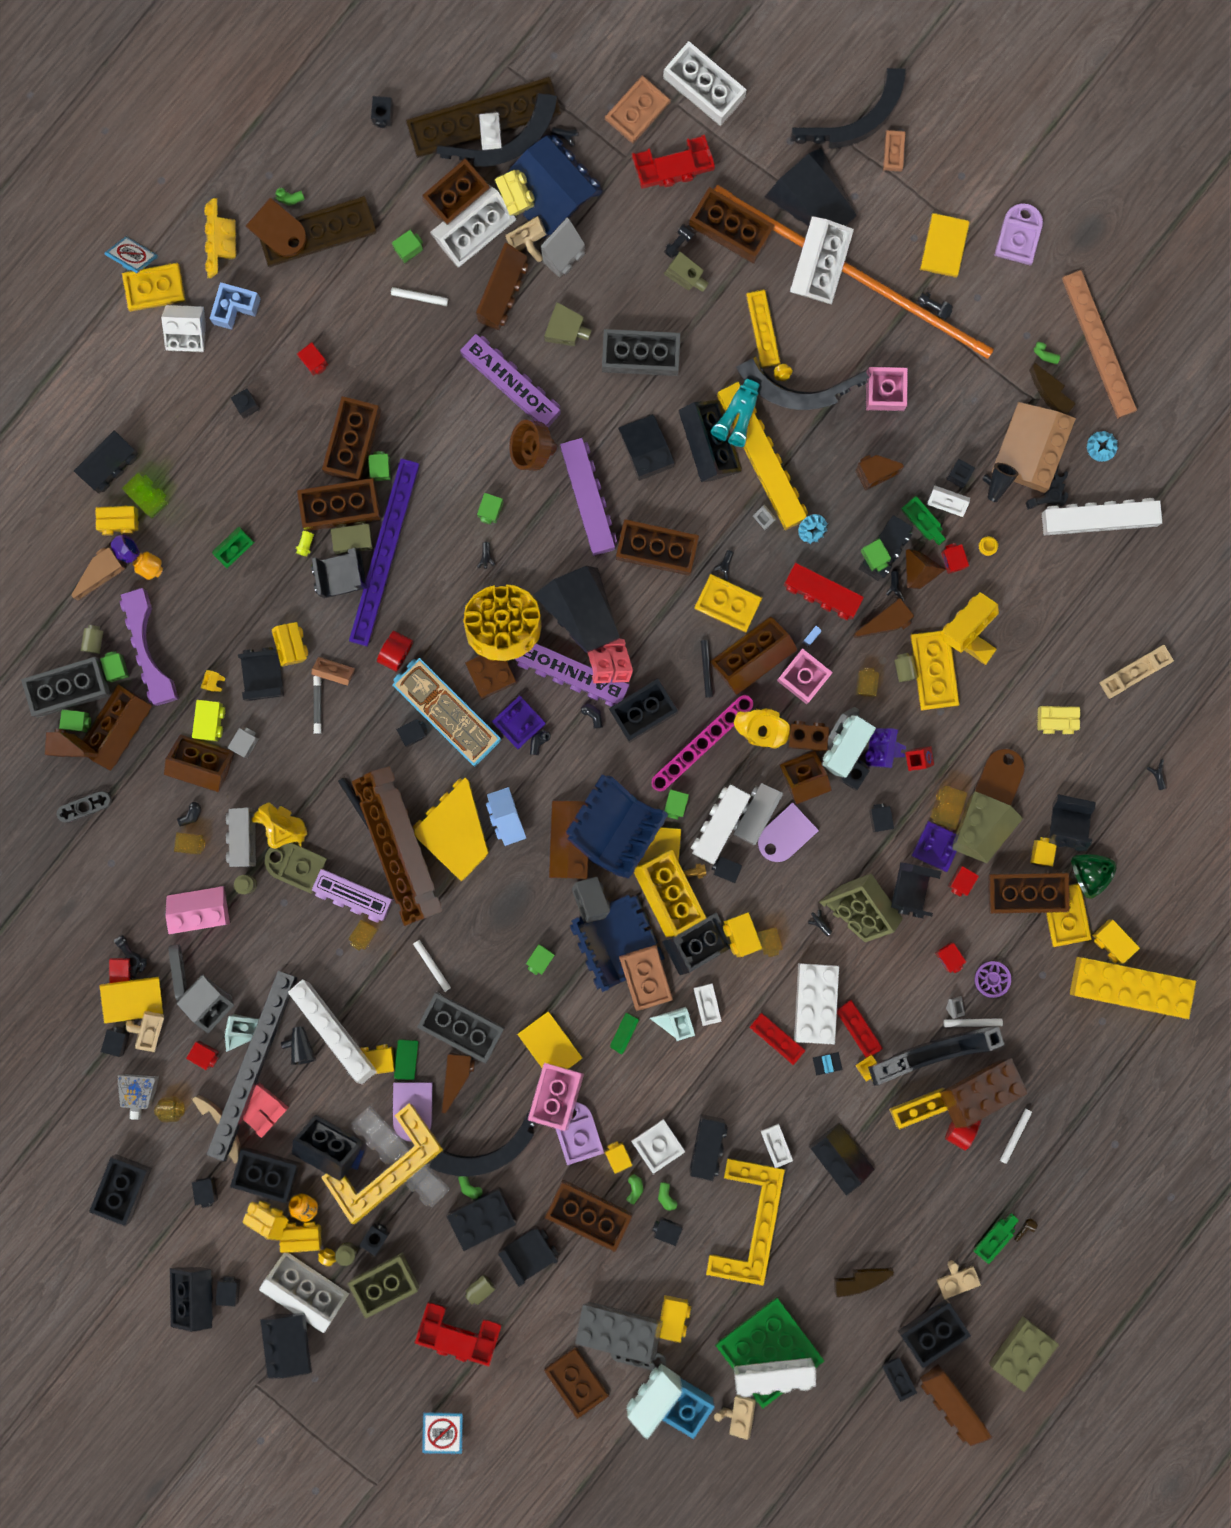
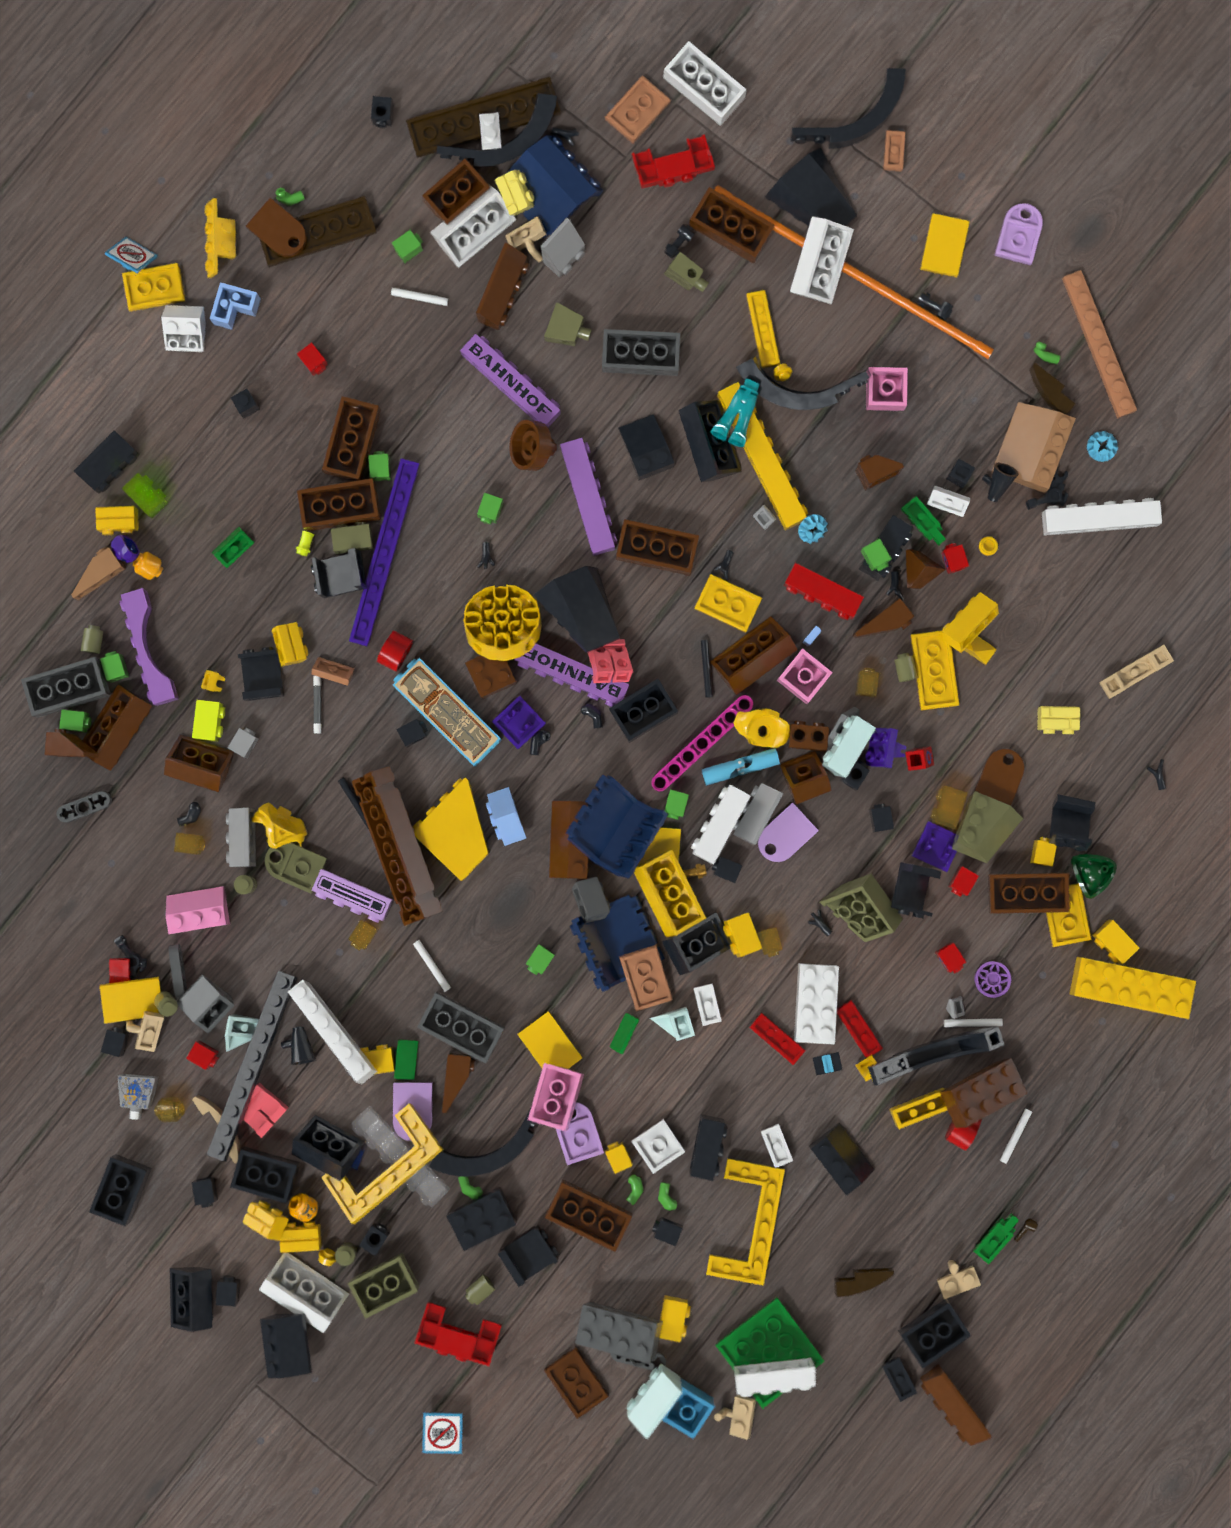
olive brick [989,1316,1059,1392] -> none
none -> olive brick [154,991,178,1016]
none -> medium azure piece [701,748,780,786]

